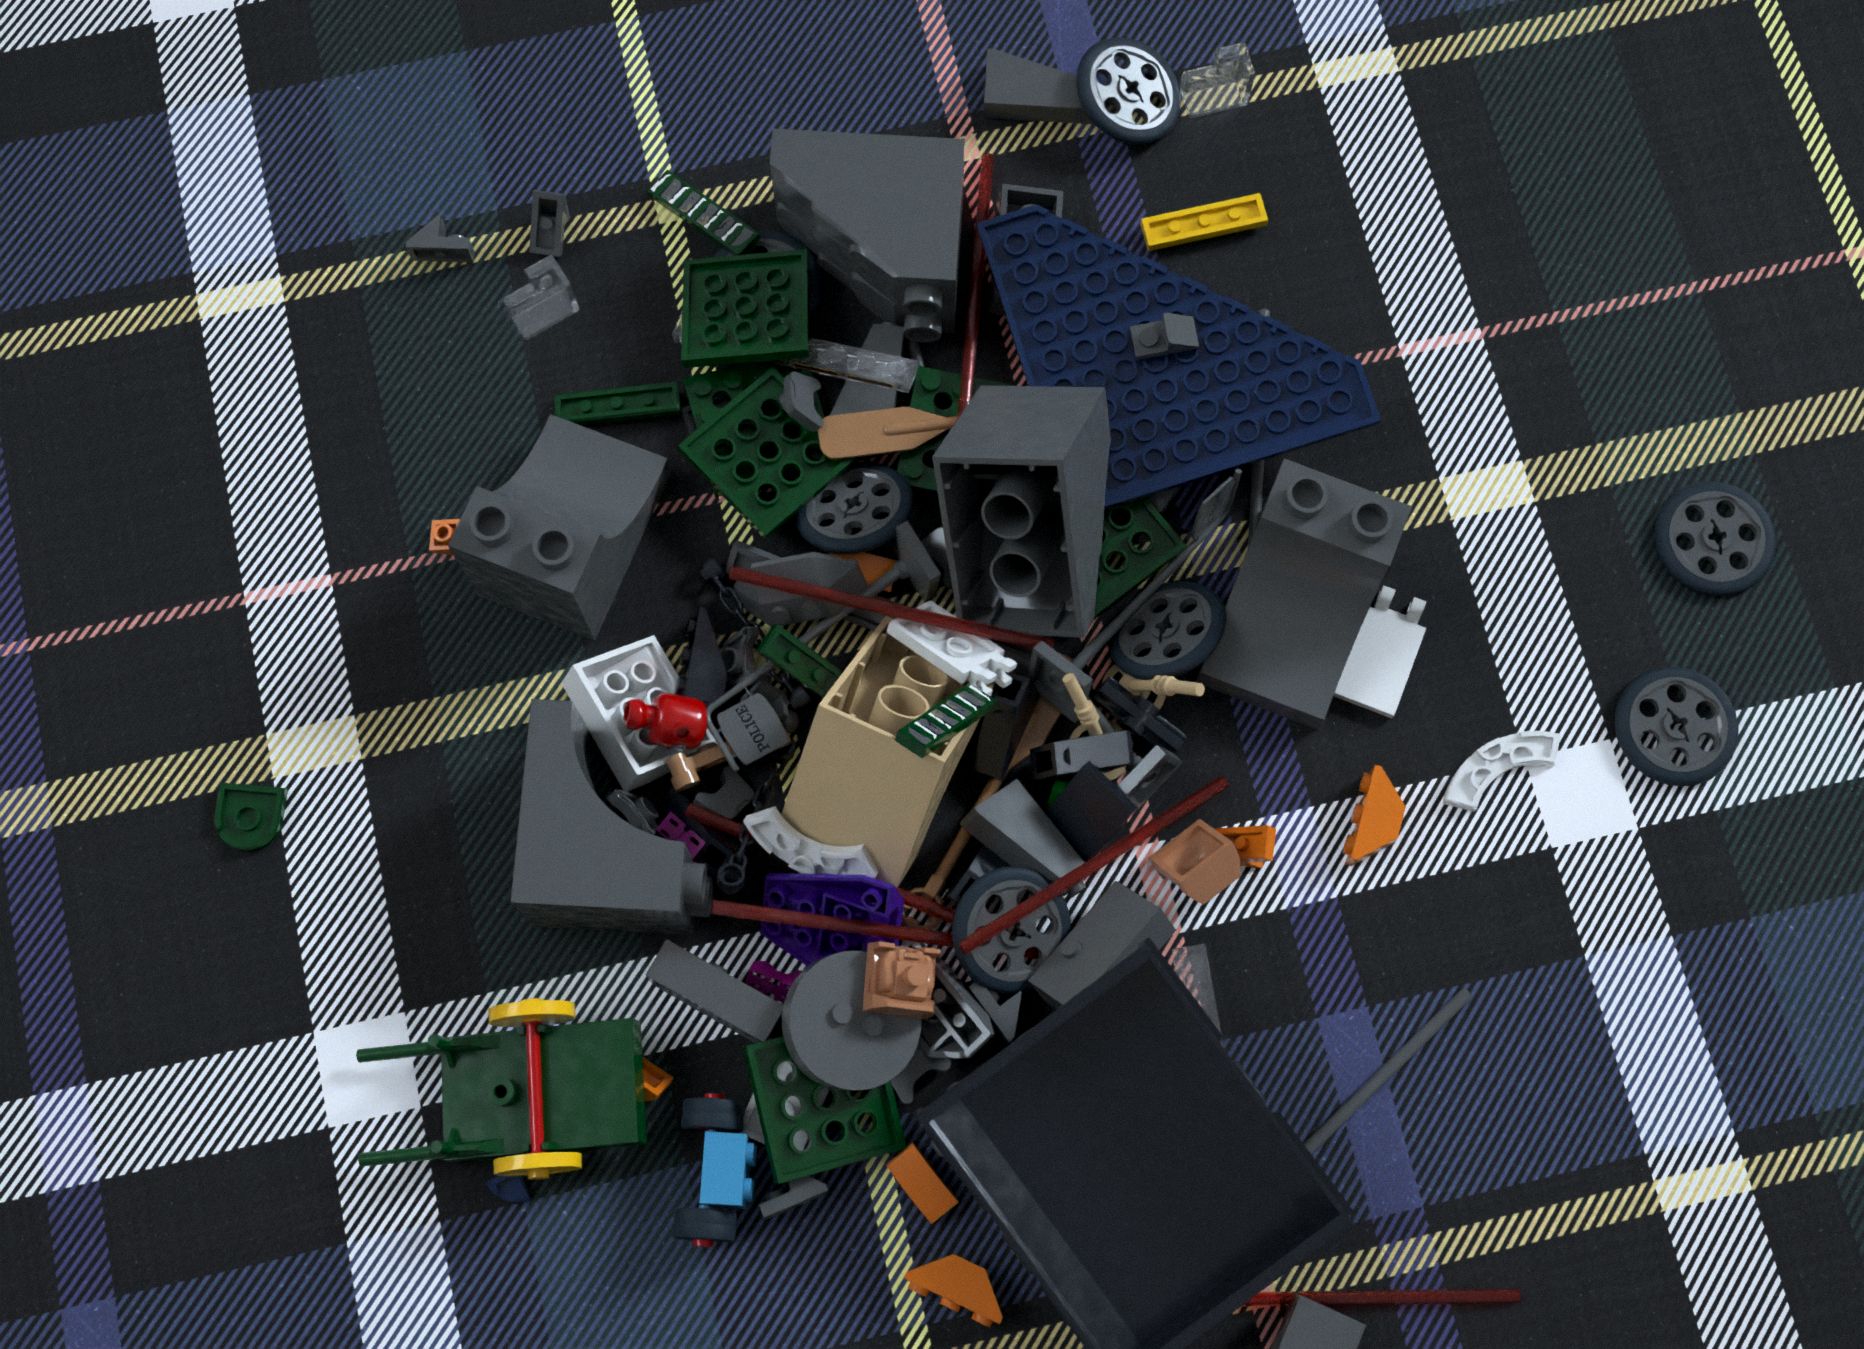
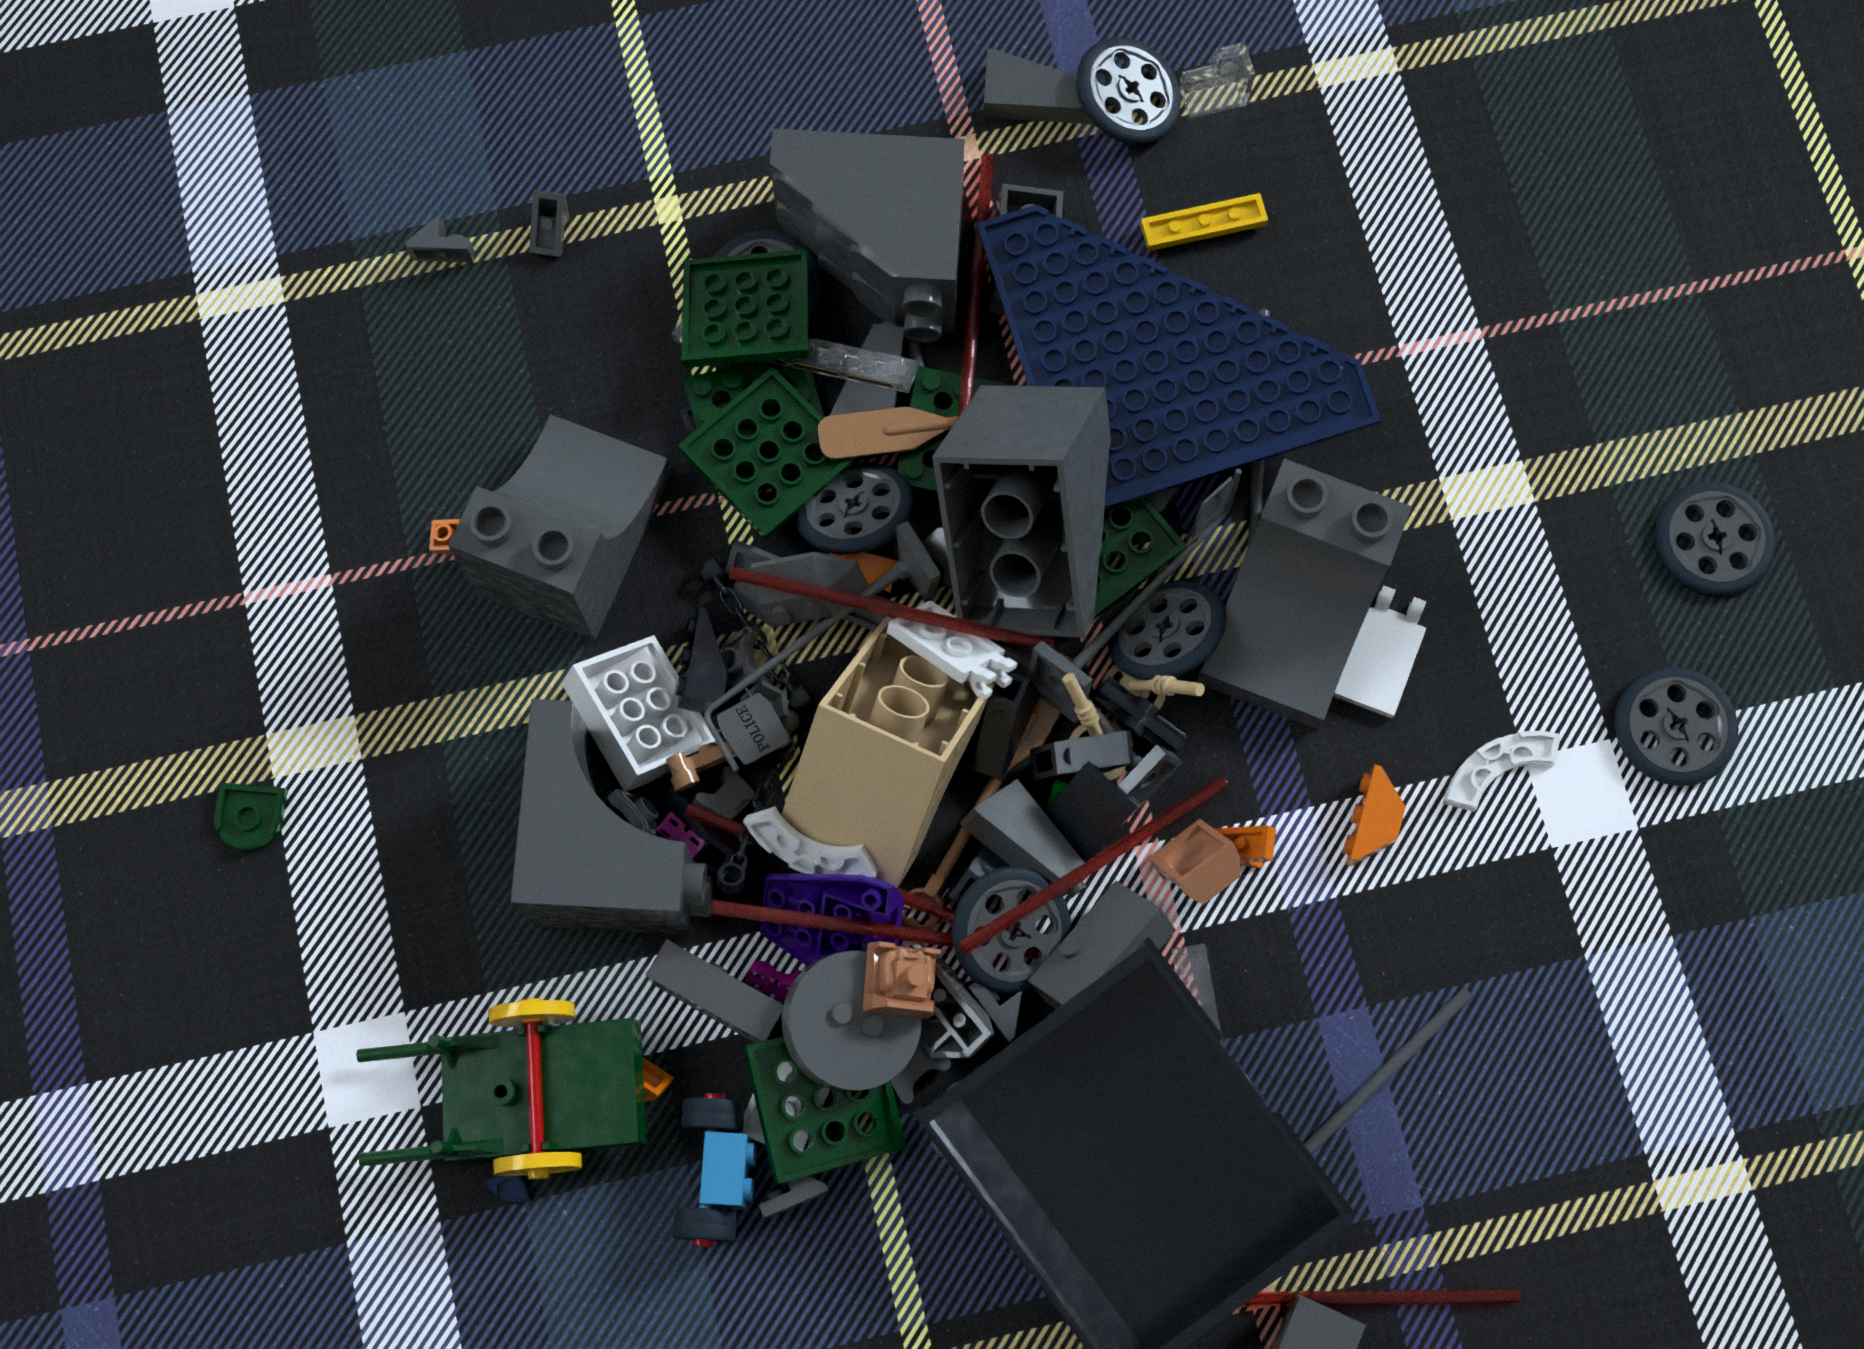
clear panel [502,254,579,340] -> none
dark green tile [554,381,682,426] -> none
red piece [623,693,707,750] -> none
tile [647,169,760,255] -> none
dark green tile [756,624,843,699] -> none
dark grey piece [779,371,824,432] -> none
orange slope [886,1143,958,1224] -> none
tile [895,683,996,758] -> none
orange slope [904,1254,1003,1328] -> none
dark grey slope [1130,313,1199,360] -> none

